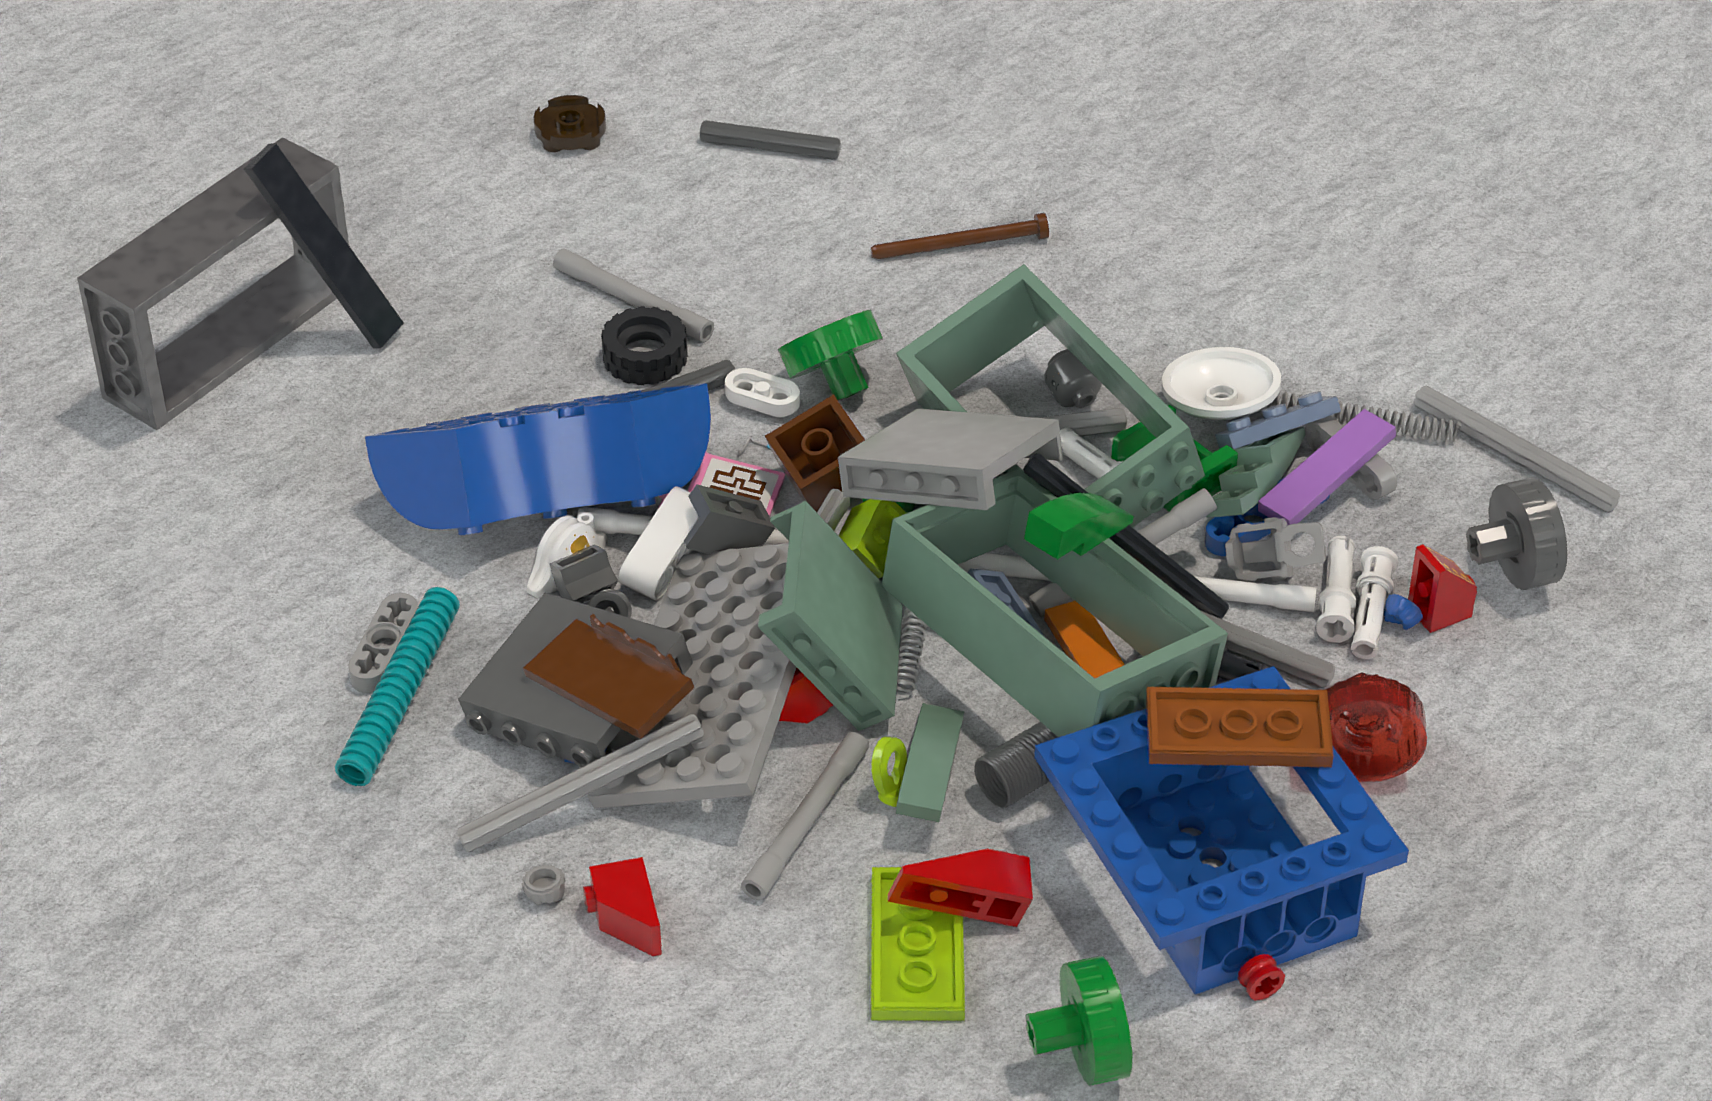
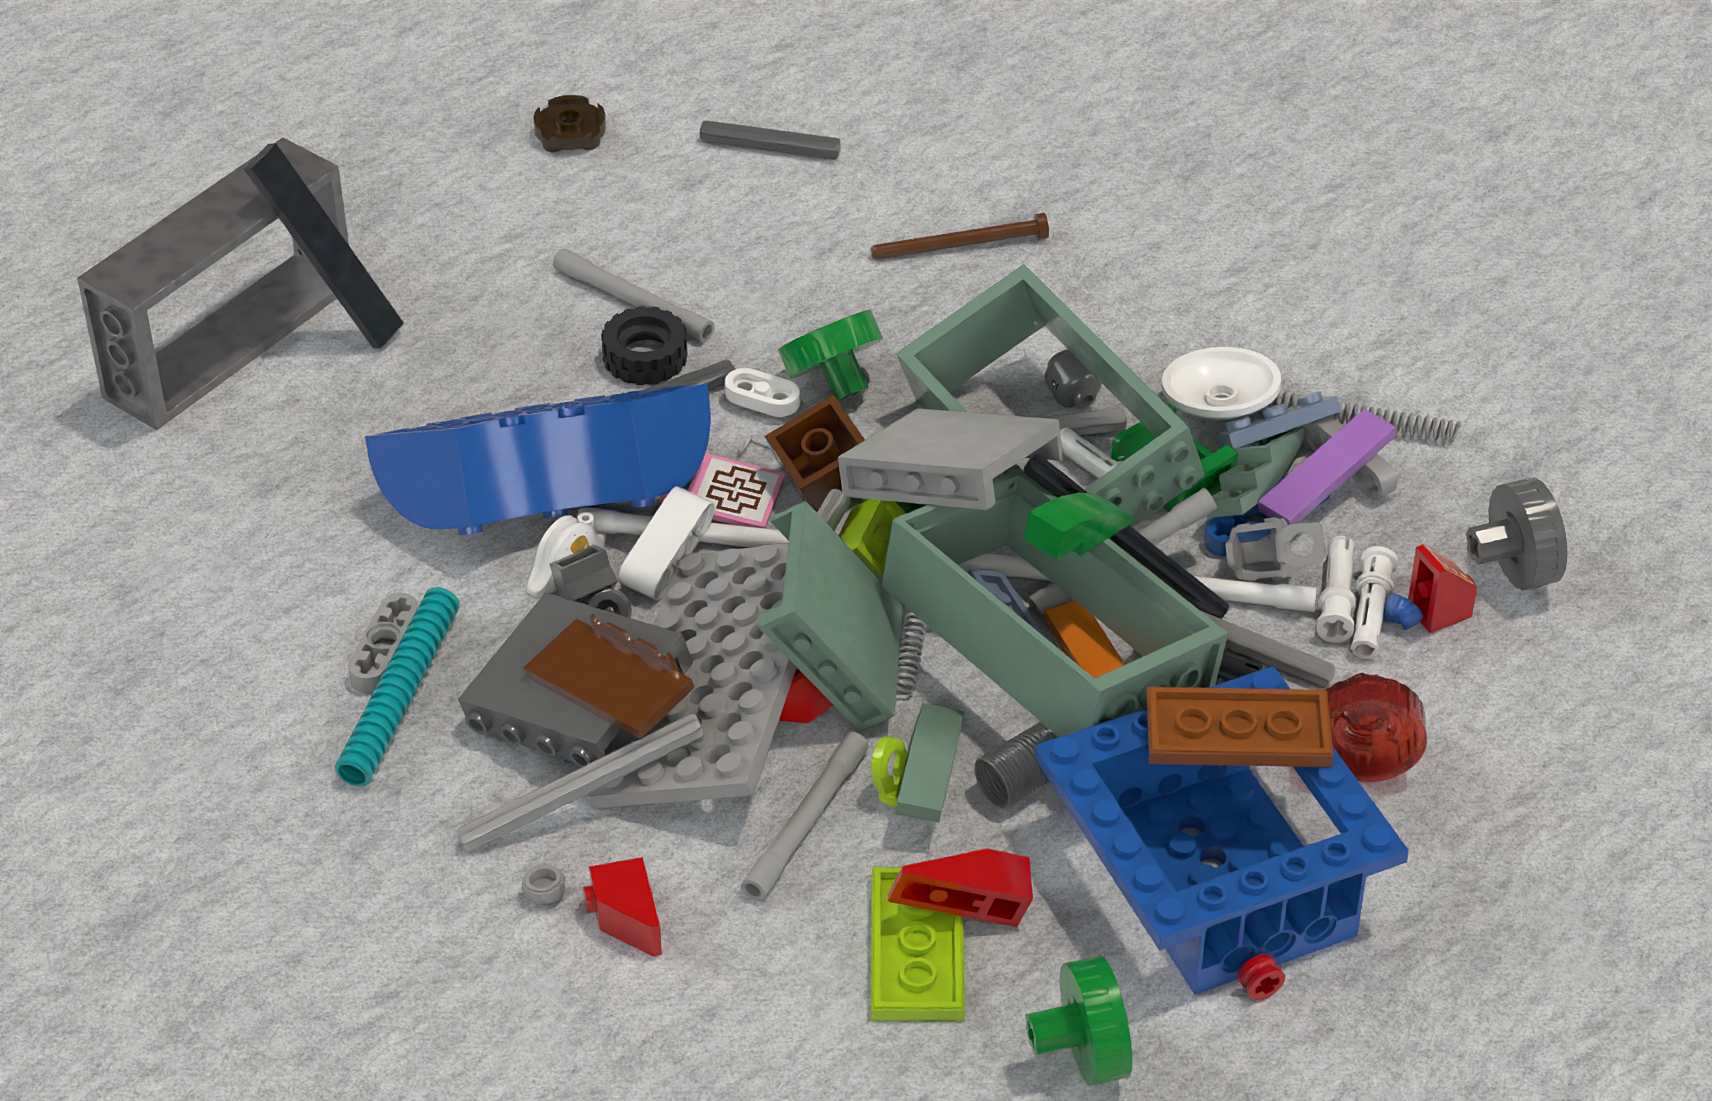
dark grey panel [684,484,775,554] -> none
light grey axle [1414,386,1620,512] -> none

